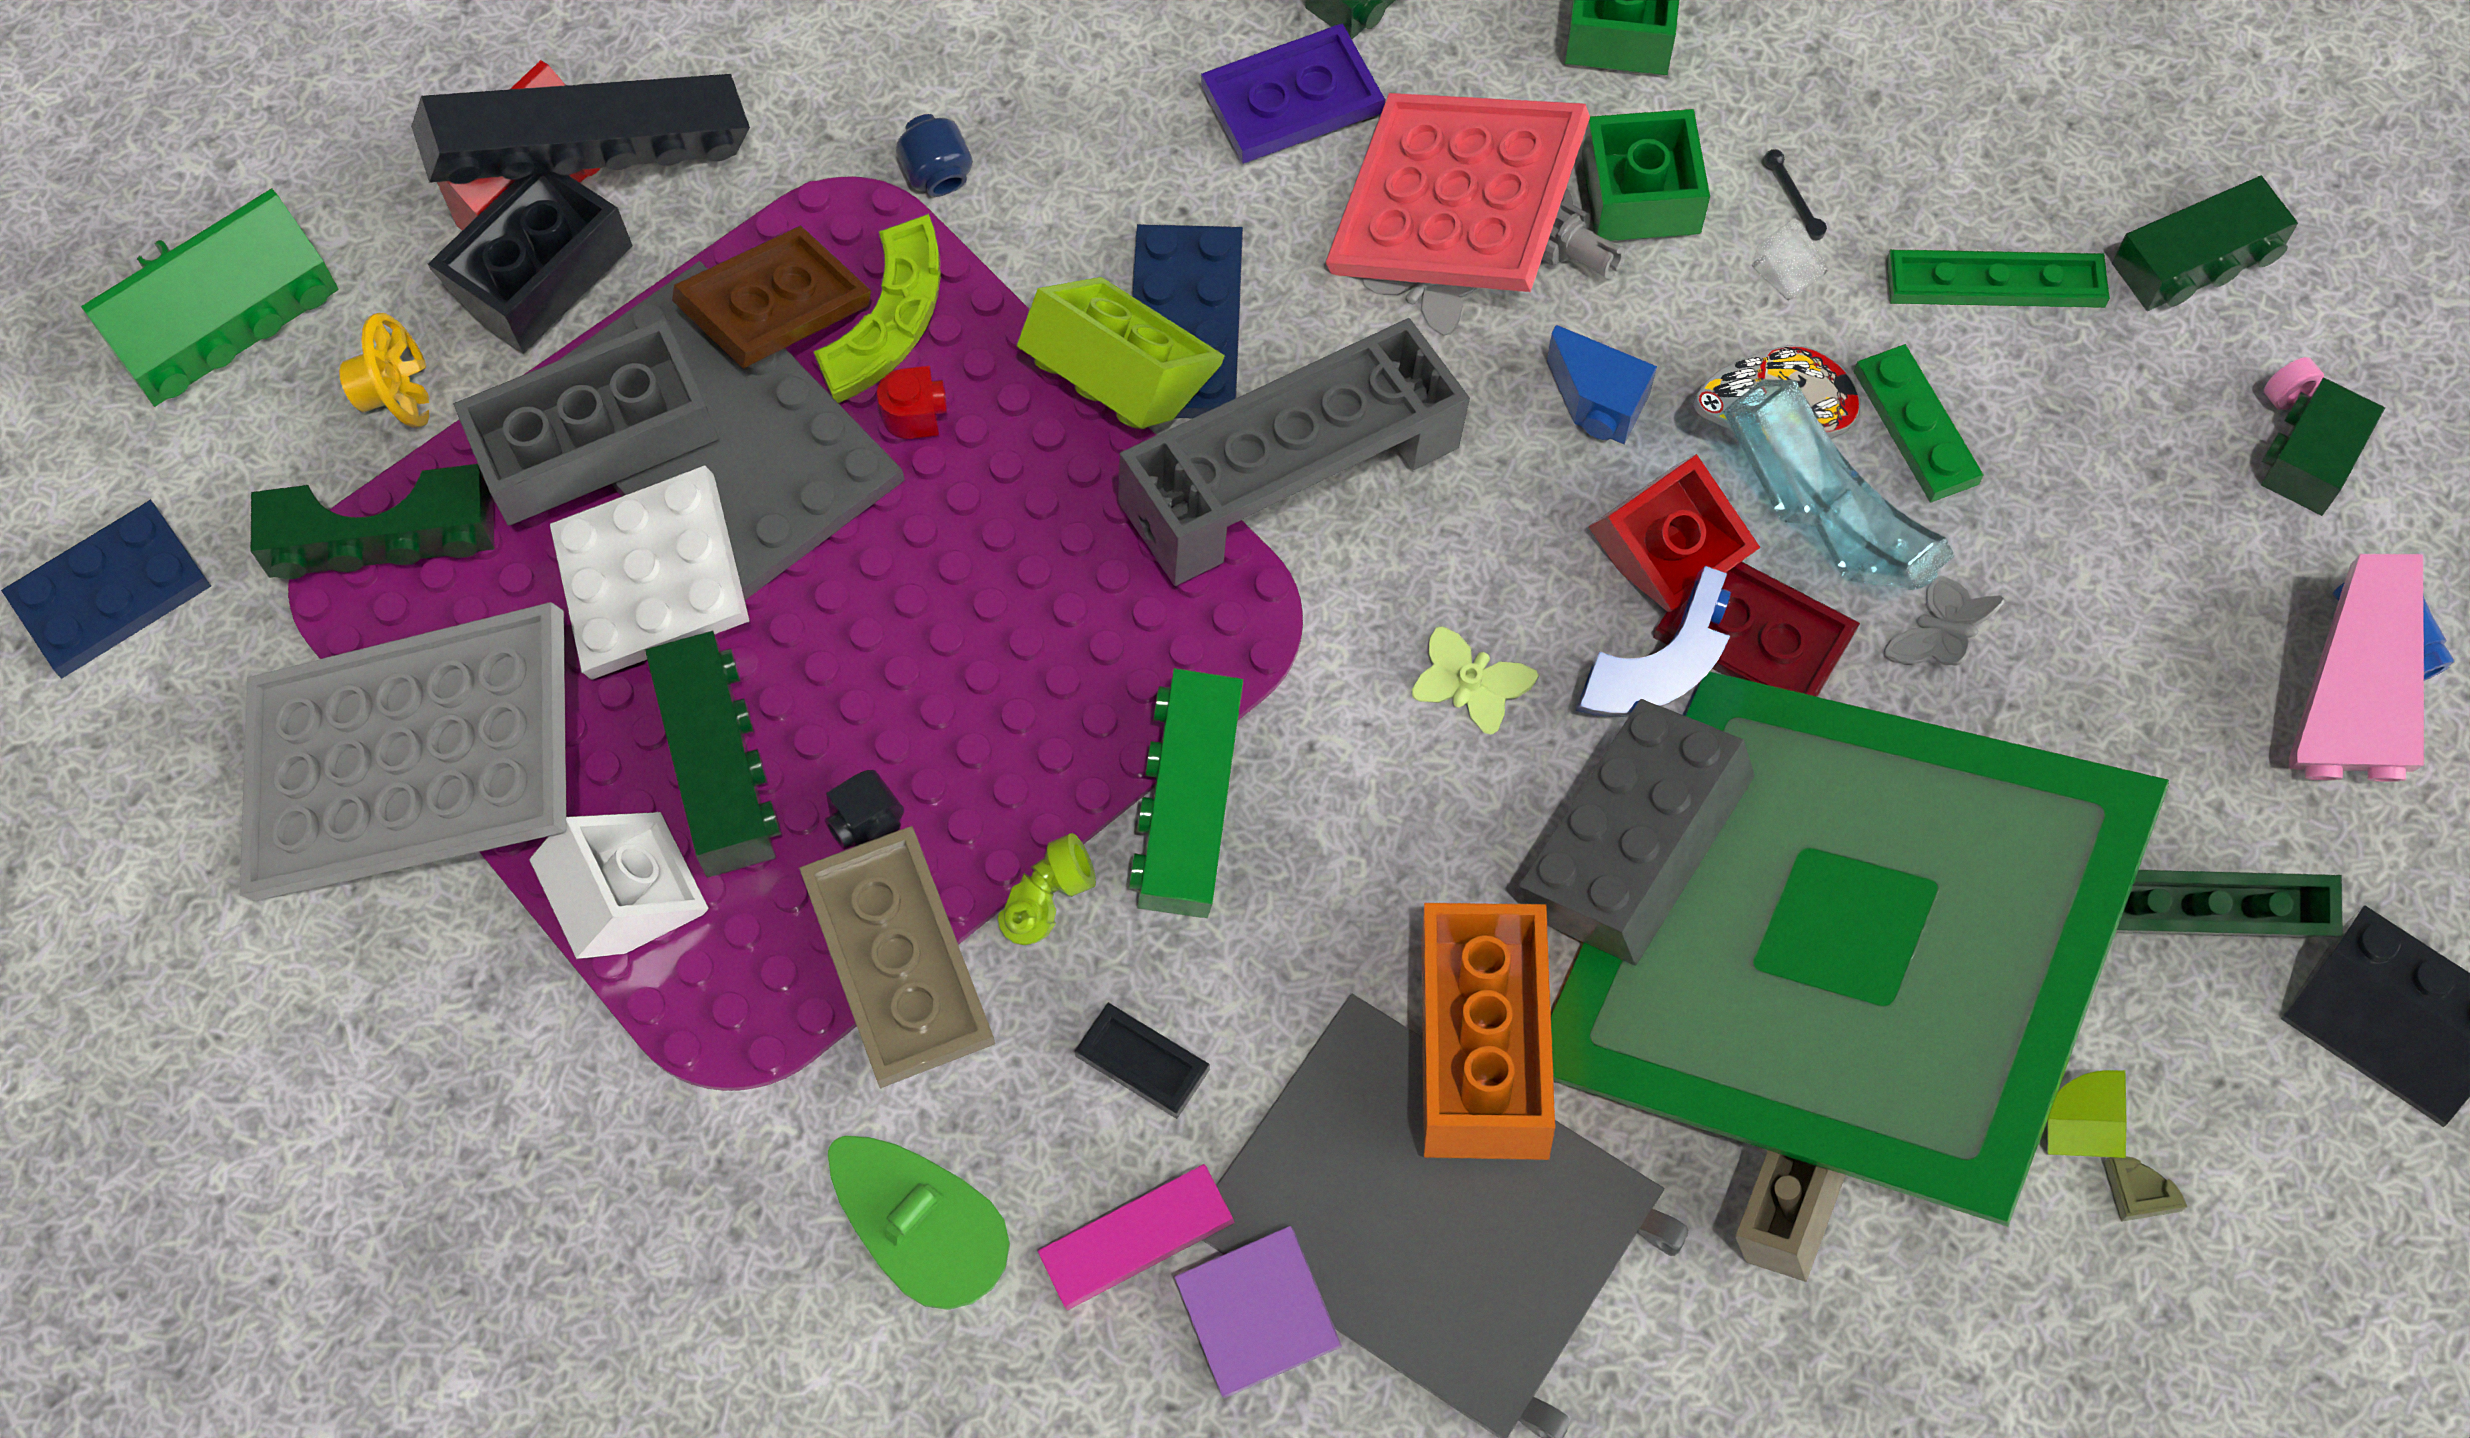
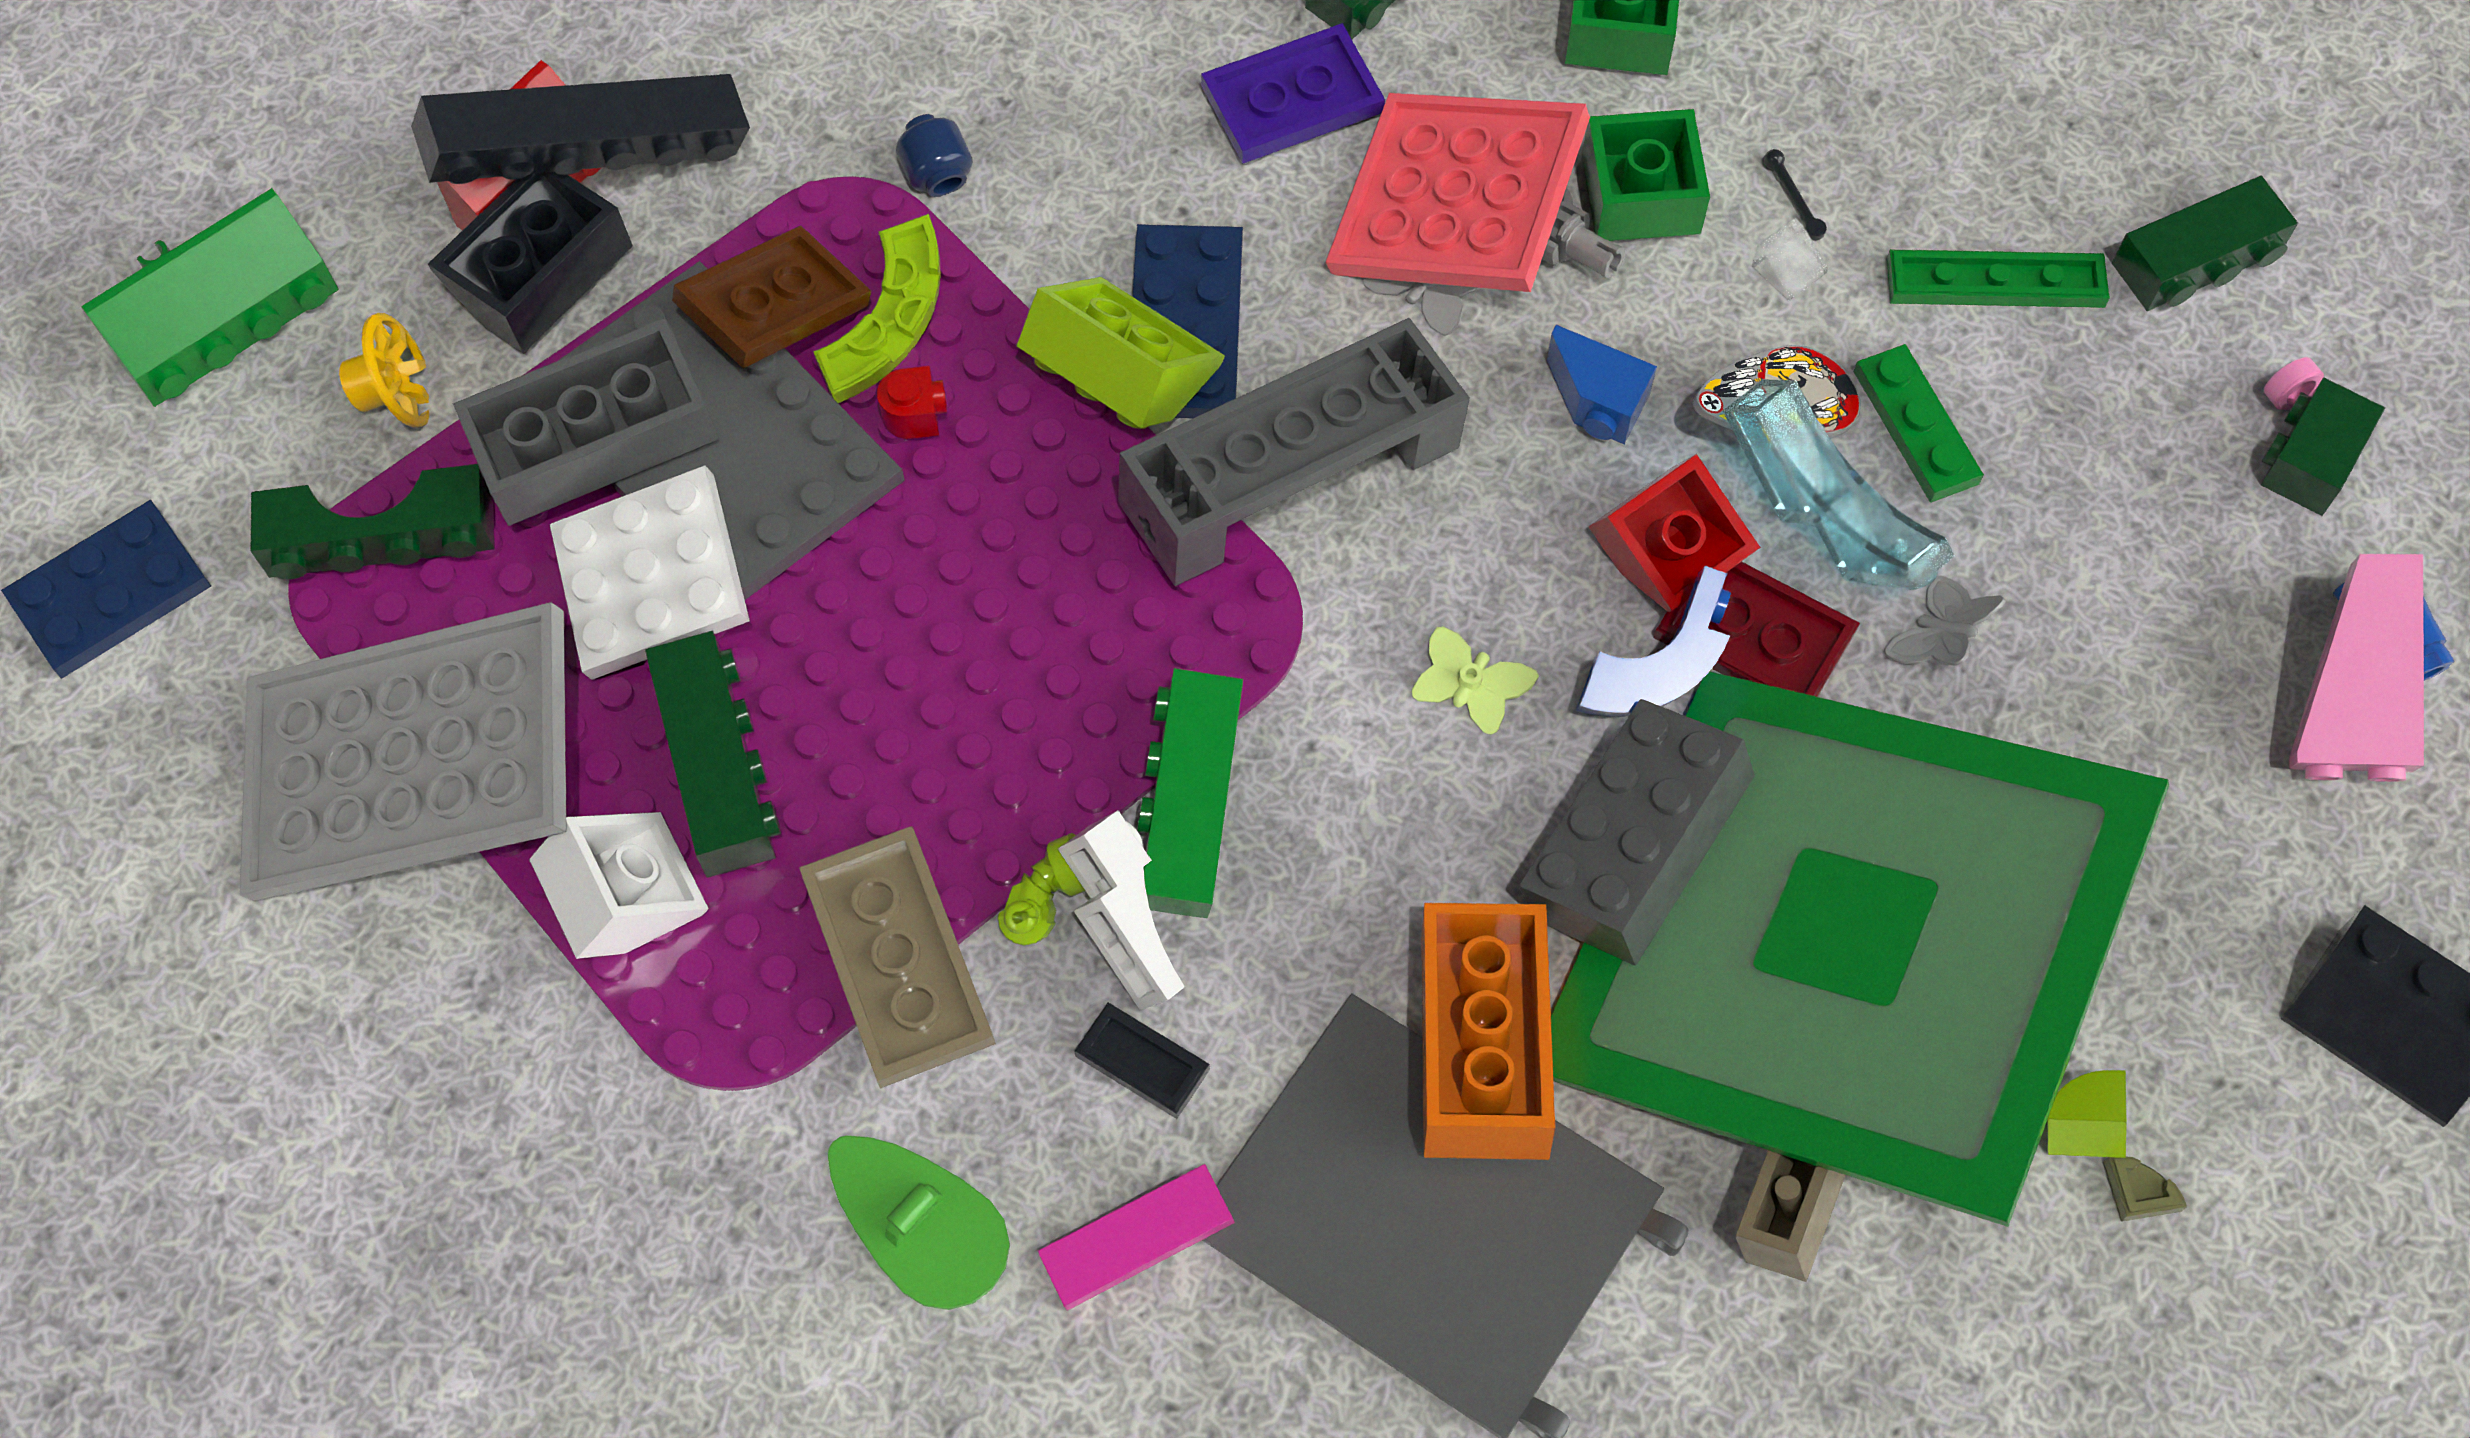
black plate [825,770,904,849] -> none
medium lavender tile [1175,1226,1342,1398] -> none
dark green brick [2116,870,2343,938] -> none
none -> white slope [1058,811,1185,1011]

